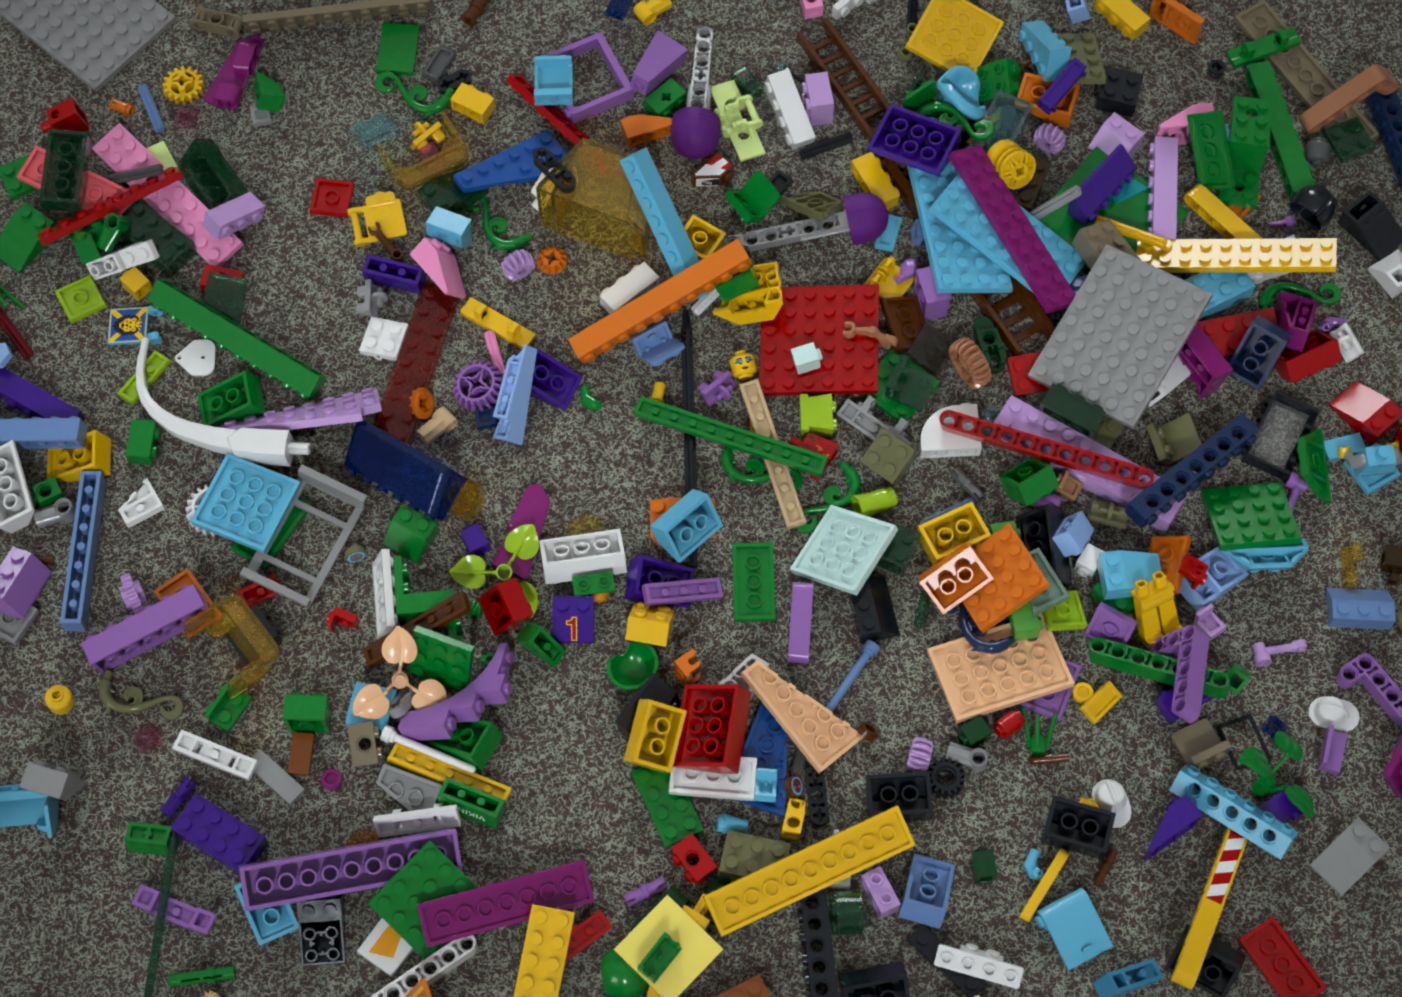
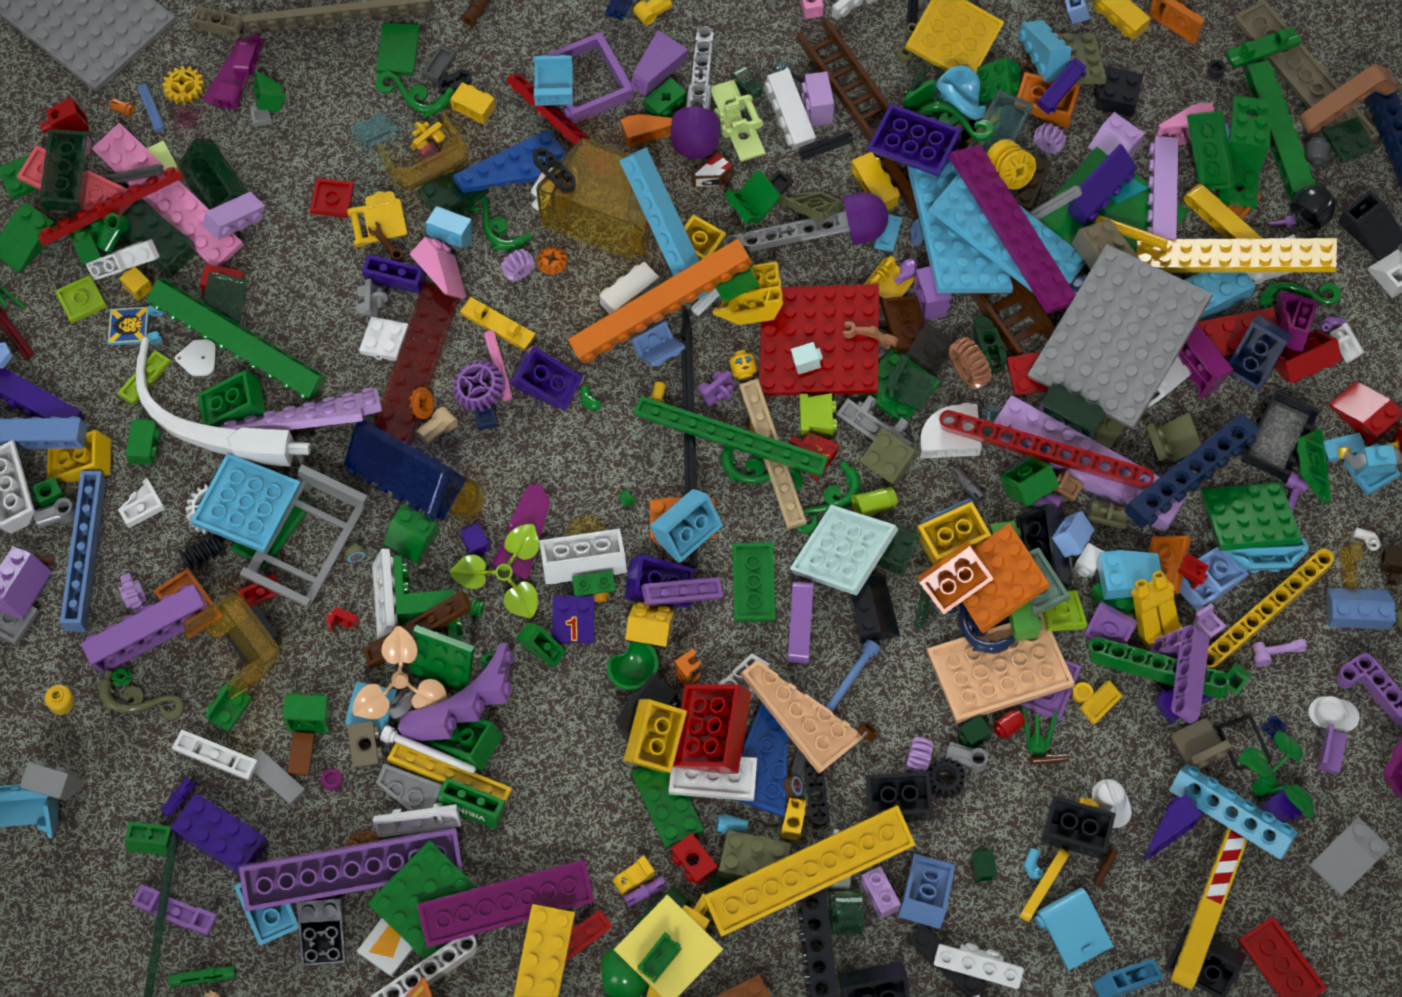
clear pink slope [133,725,163,753] -> none
red brick [478,578,534,636] -> none
light blue wedge [493,345,537,445] -> none
medium azure bracket [754,768,778,802] -> none
none -> green plate [111,667,132,687]
none -> black piece [177,534,224,570]
none -> yellow leg [612,856,655,896]
none -> green plate [618,489,636,507]
none -> yellow beam [1206,549,1334,670]
none -> white arm [1353,527,1381,551]

